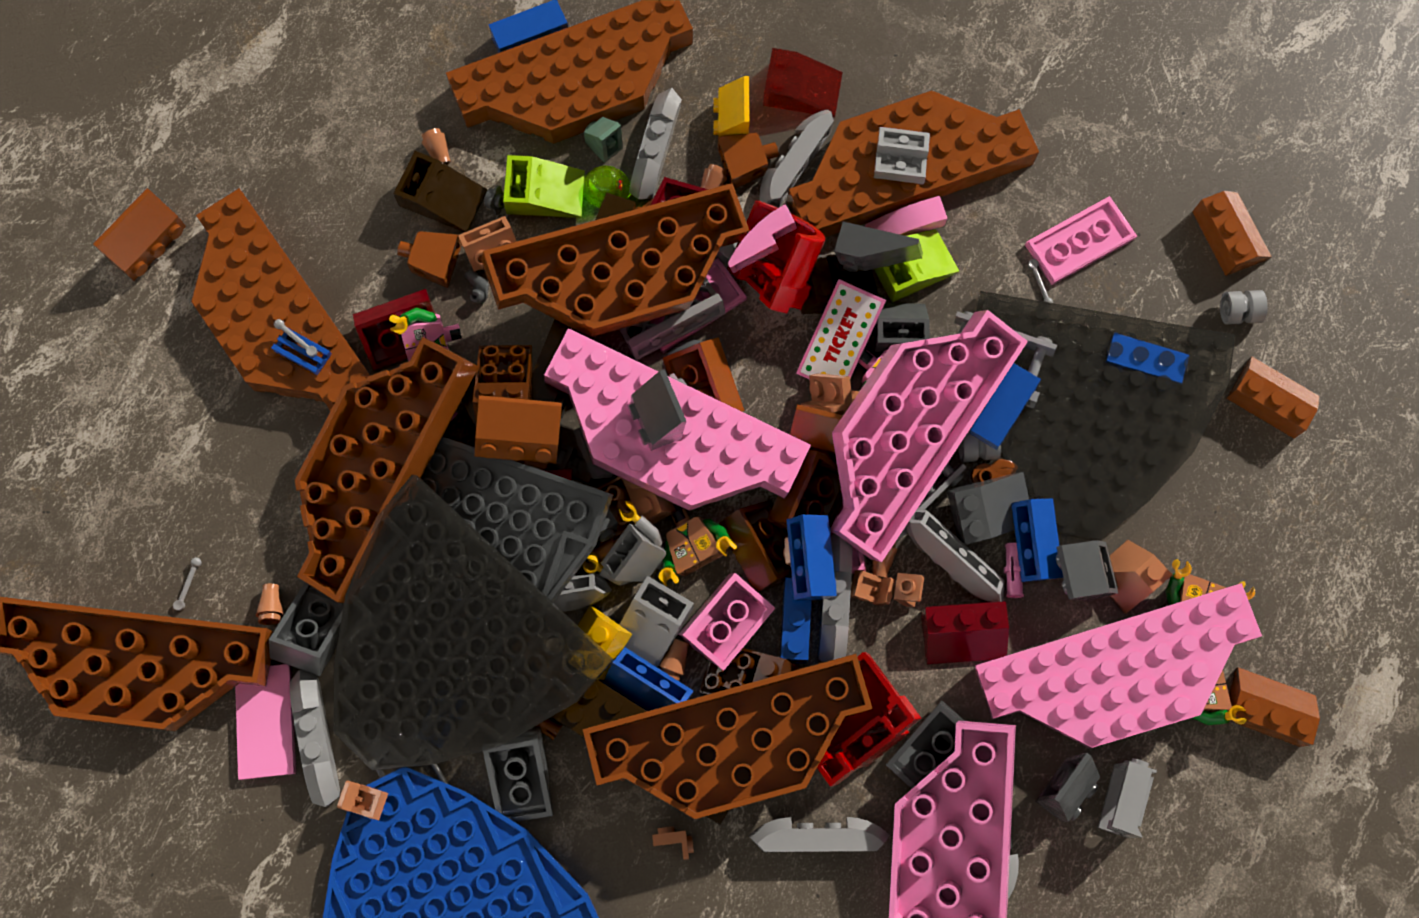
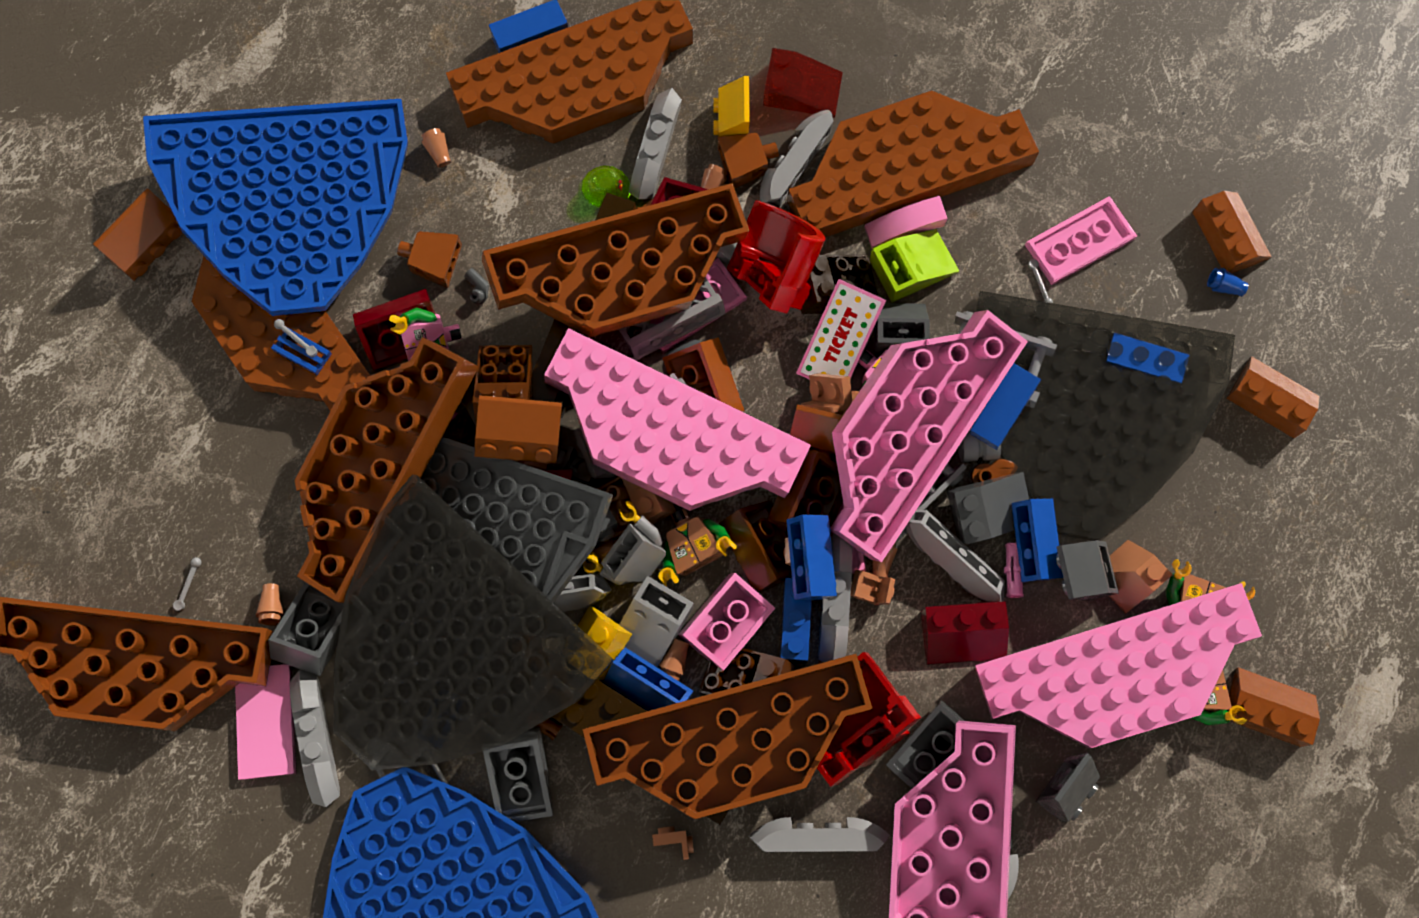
nougat bracket [337,780,388,820] -> none
dark brown slope [393,151,488,232] -> none
nougat brick [458,216,517,272] -> none
dark grey plate [484,185,505,215] -> none
lime slope [503,155,585,218] -> none
sand green slope [584,117,623,163] -> none
dark grey slope [628,369,686,451] -> none
bright pink slope [728,204,797,273] -> none
dark grey slope [834,222,923,272] -> none
light grey slope [874,127,930,184] -> none
nougat bracket [893,573,924,607] -> none
light grey window [1097,758,1157,838] -> none
light grey wheel [1220,290,1268,325] -> none
none -> blue piece [143,99,408,316]
none -> blue cone [1207,268,1248,297]

